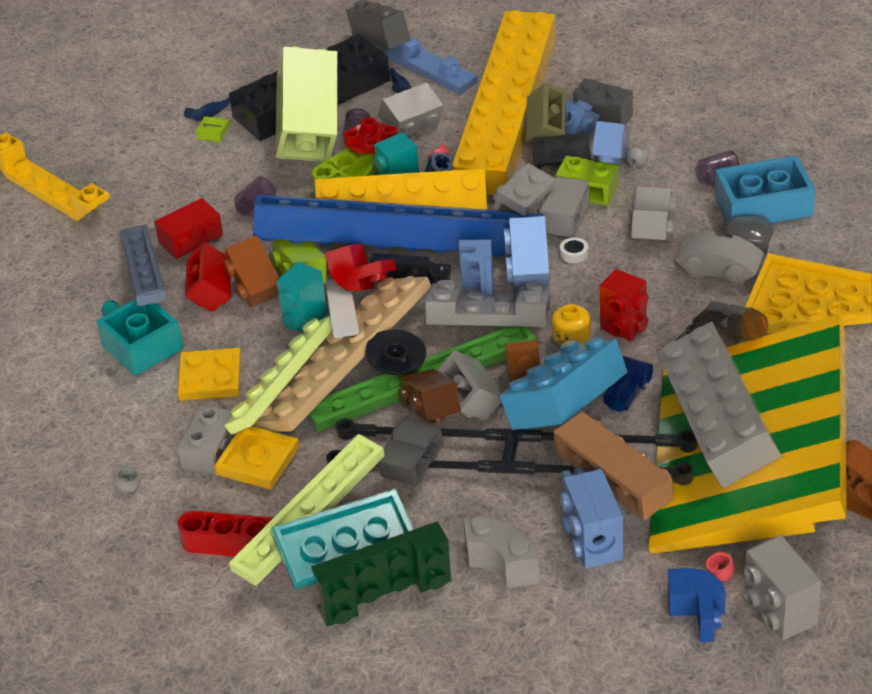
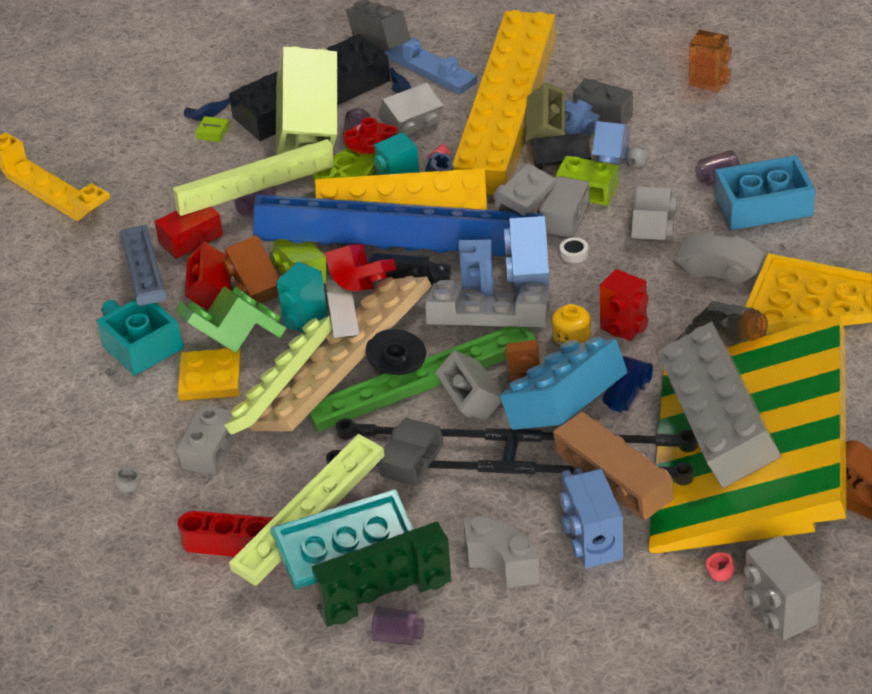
yellow plate [214,426,300,490] -> none
reddish brown brick [398,369,461,423] -> none
blue brick [667,568,726,642] -> none
dark grey hair [726,215,773,254] -> none
none -> yellowish green plate [173,139,334,216]
none -> bright green bracket [174,286,286,353]
none -> clear purple brick [371,607,425,646]
none -> clear orange brick [689,29,732,92]

